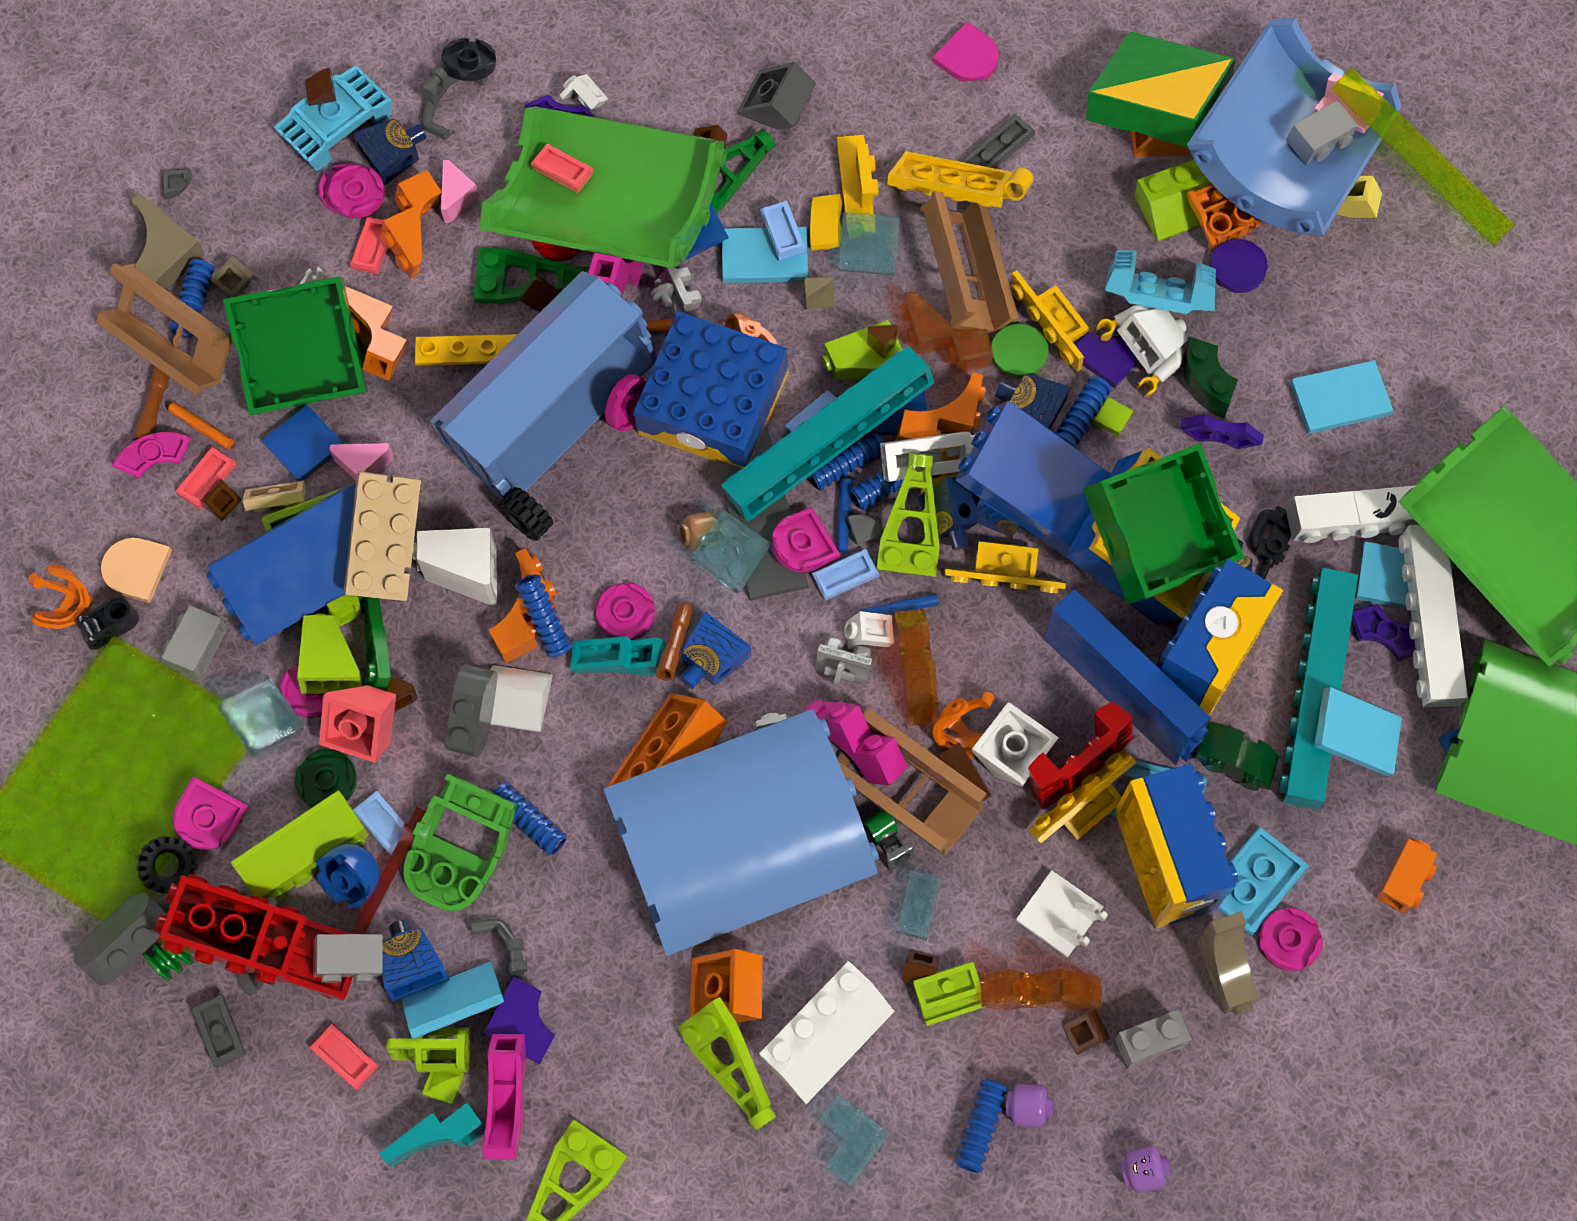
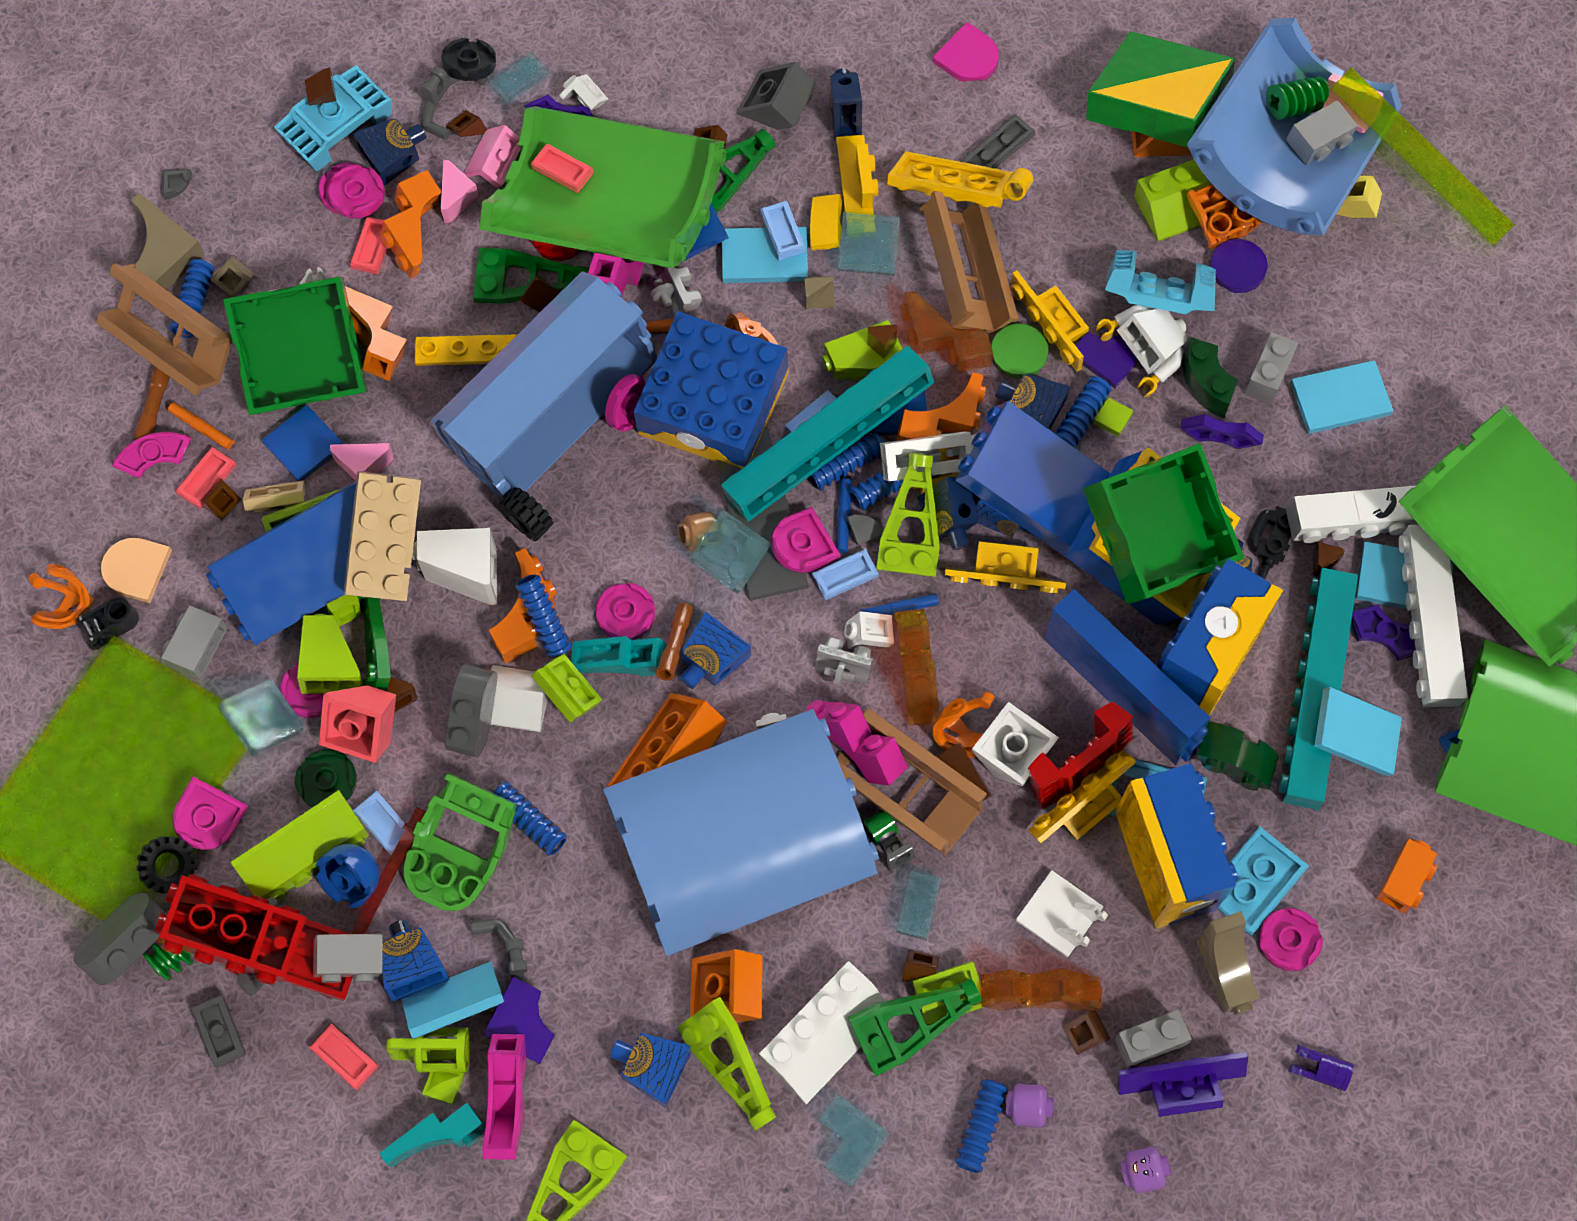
none -> reddish brown slope [445,110,487,137]
none -> bright pink panel [464,125,521,188]
none -> clear light blue plate [489,52,550,105]
none -> lime plate [531,654,603,723]
none -> blue torso [610,1033,692,1107]
none -> dark blue torso [830,68,862,138]
none -> green plate [848,978,982,1076]
none -> dark purple bracket [1118,1052,1248,1117]
none -> light grey brick [1245,332,1299,405]
none -> green piece [1266,76,1329,120]
none -> dark purple hinge [1288,1044,1354,1091]
none -> reddish brown slope [1313,542,1345,577]

